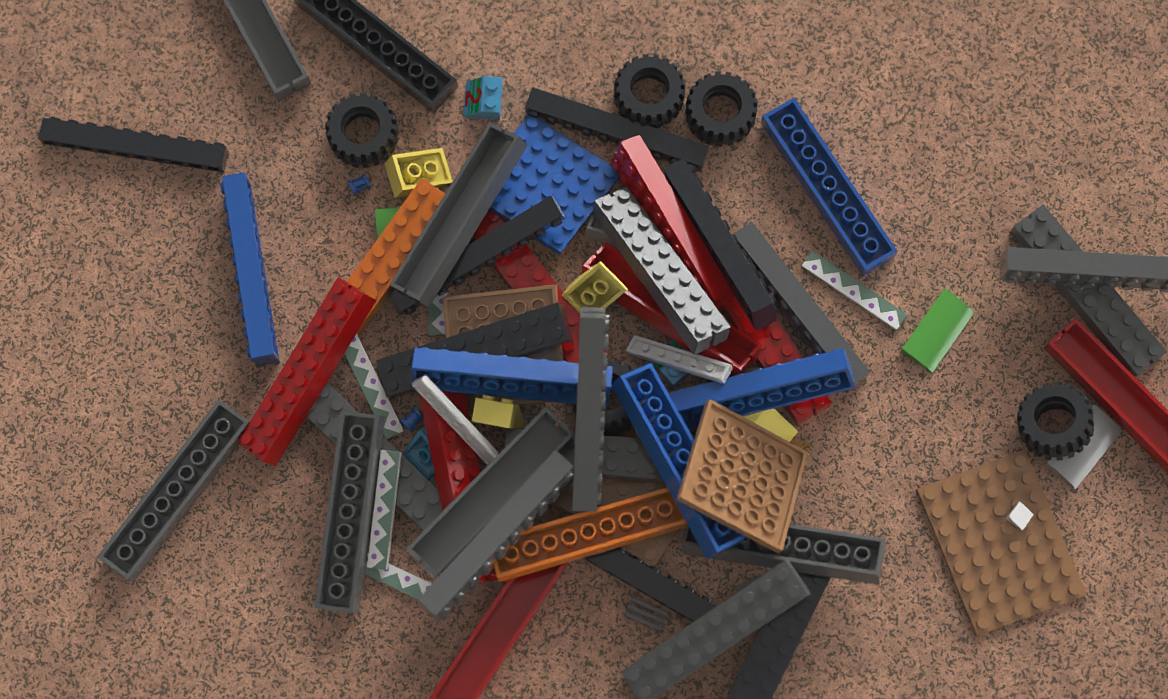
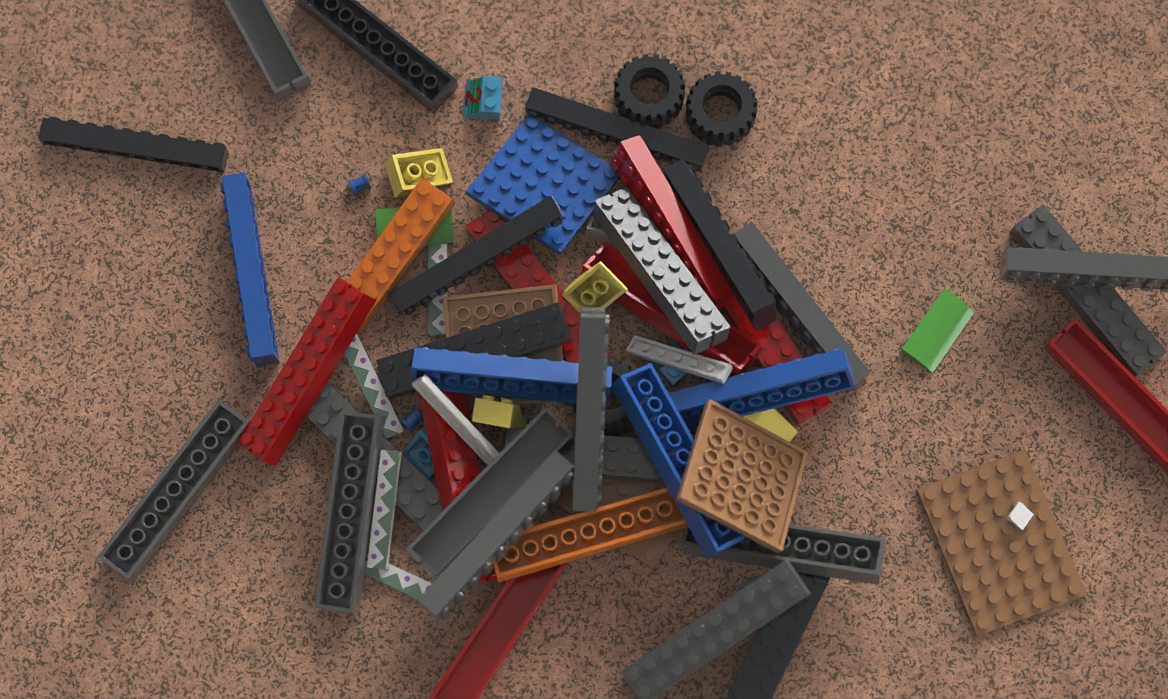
black tyre [325,93,399,168] -> none
dark grey piece [390,122,527,308] -> none
black brick [559,516,717,622] -> none
dark grey tile [624,597,668,632] -> none
blue brick [761,98,898,276] -> none
tile [801,251,907,331] -> none
black tyre [1017,382,1094,461] -> none
light grey slope [1044,404,1122,489] -> none

